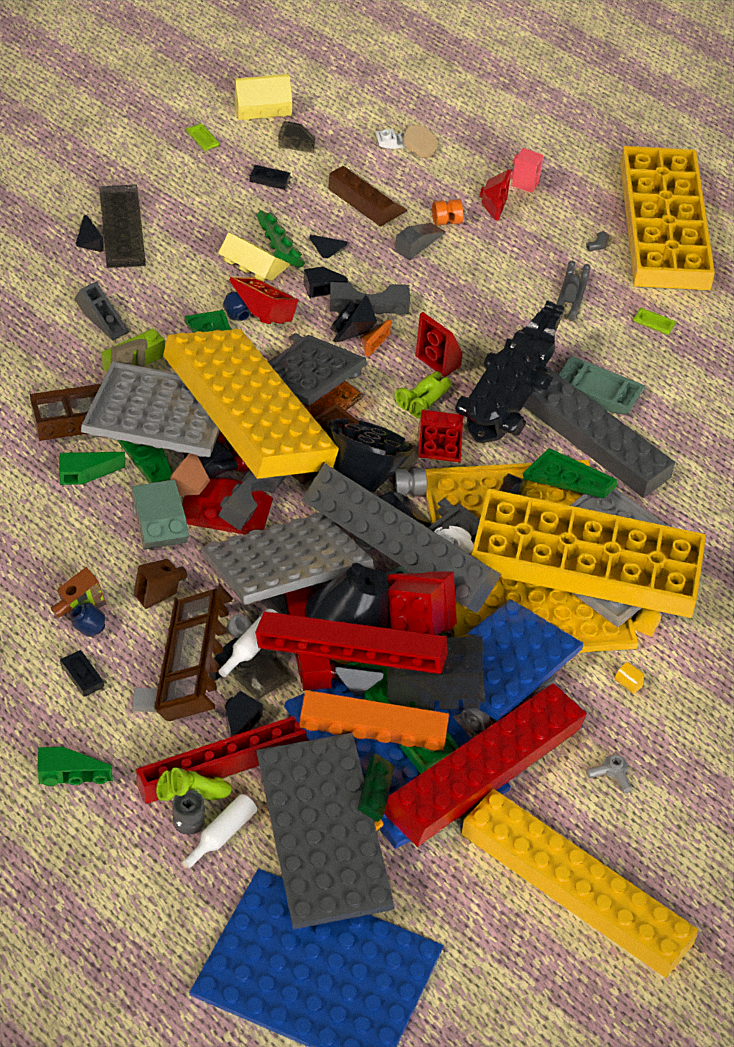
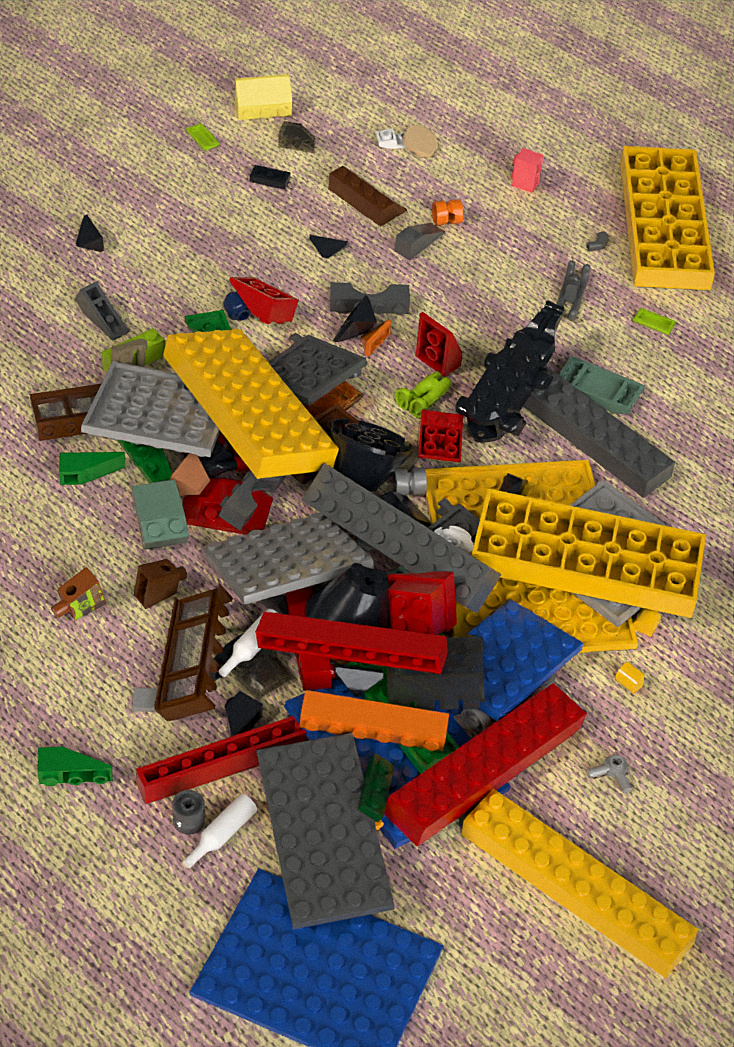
black plate [60,650,104,697] -> none
dark blue head [71,603,106,637] -> none
clear smoke plate [99,184,146,268] -> none
lime piece [156,767,232,801] -> none
light yellow slope [218,232,291,281] -> none
light grey tile [227,614,251,638] -> none
green wing [256,210,305,268] -> none
black slope [303,267,348,298] -> none
black wheel [330,299,358,333] -> none
red slope [479,170,512,221] -> none
green wing [523,448,618,498] -> none

